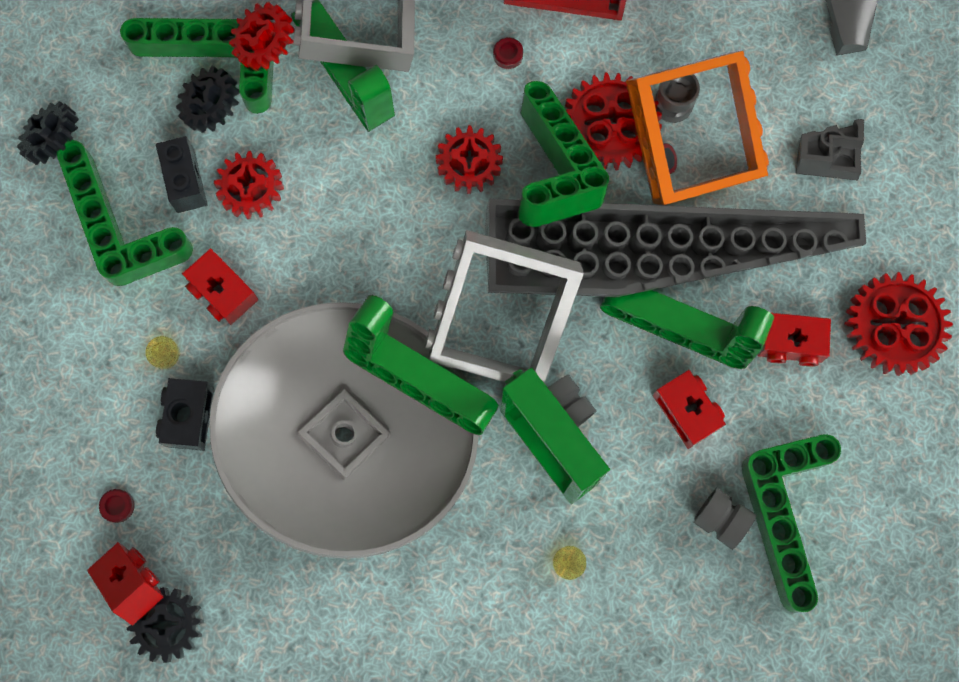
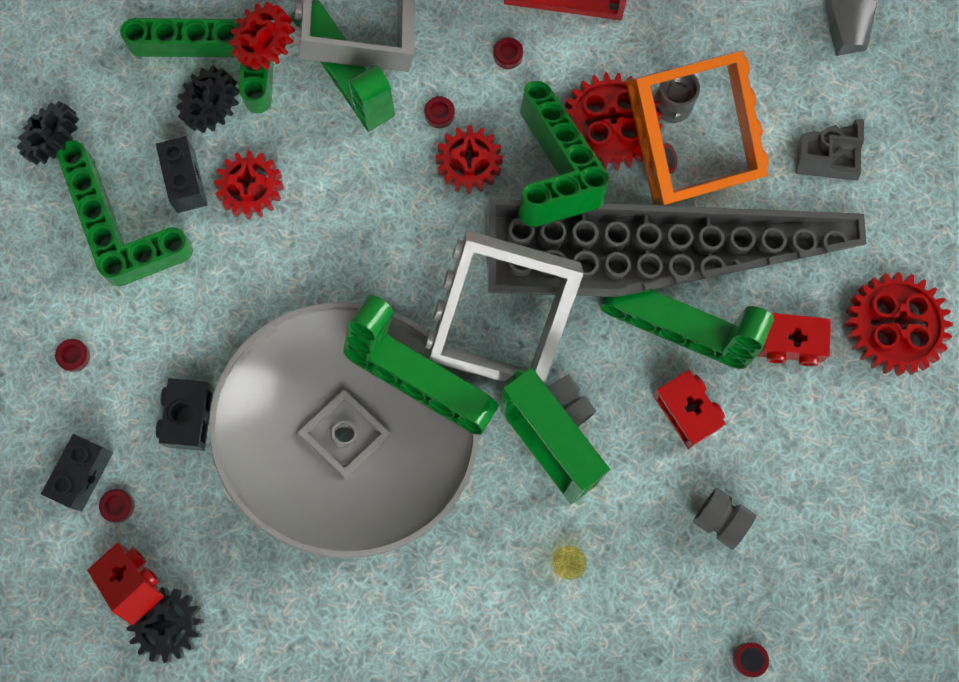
clear yellow tile [145,336,180,369] -> none
red brick [182,248,259,325] -> none
green beam [741,434,841,613] -> none
none -> black brick [41,434,113,512]
none -> dark red tile [55,339,90,372]
none -> dark red tile [424,96,455,128]
none -> tile [733,642,769,677]

